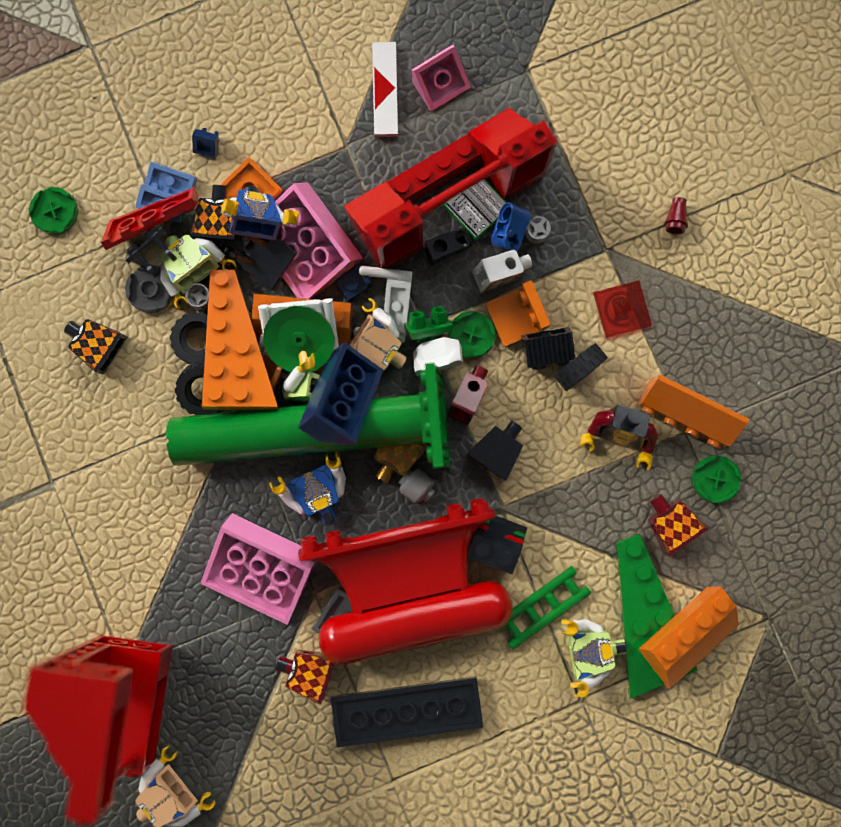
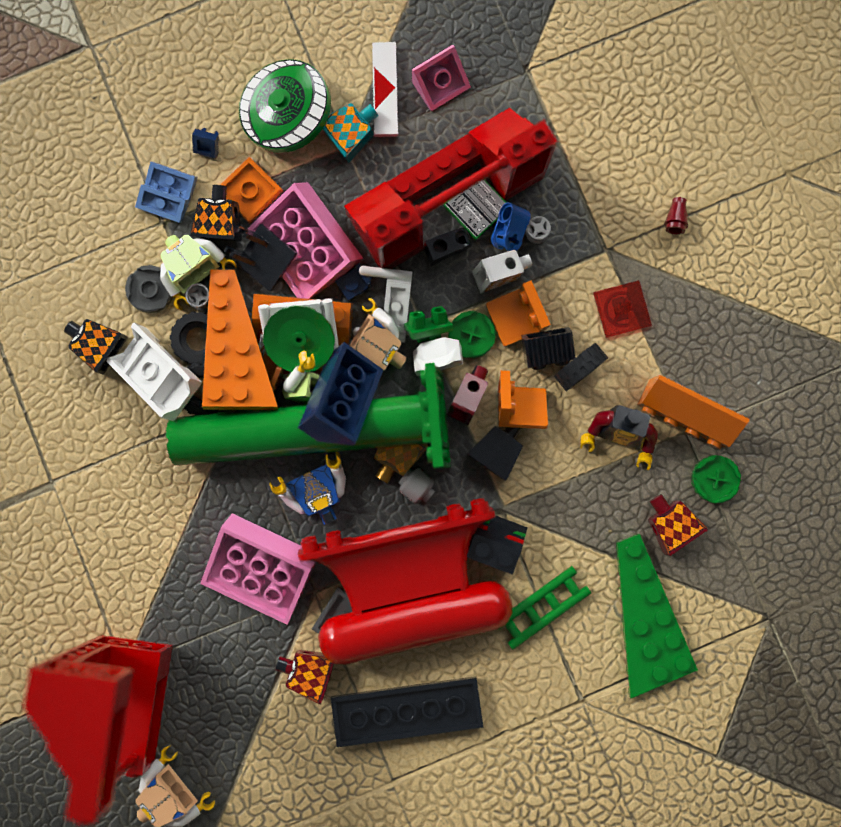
green tile [29,187,79,235] -> none
red wing [101,187,199,250] -> none
black plate [125,225,177,278] -> none
torso [221,186,299,240] -> none
torso [561,619,627,698] -> none
orange slope [639,587,739,689] -> none
none -> white piece [106,323,202,421]
none -> dish [239,59,331,153]
none -> teal torso [323,103,379,163]
none -> orange bracket [498,370,548,429]

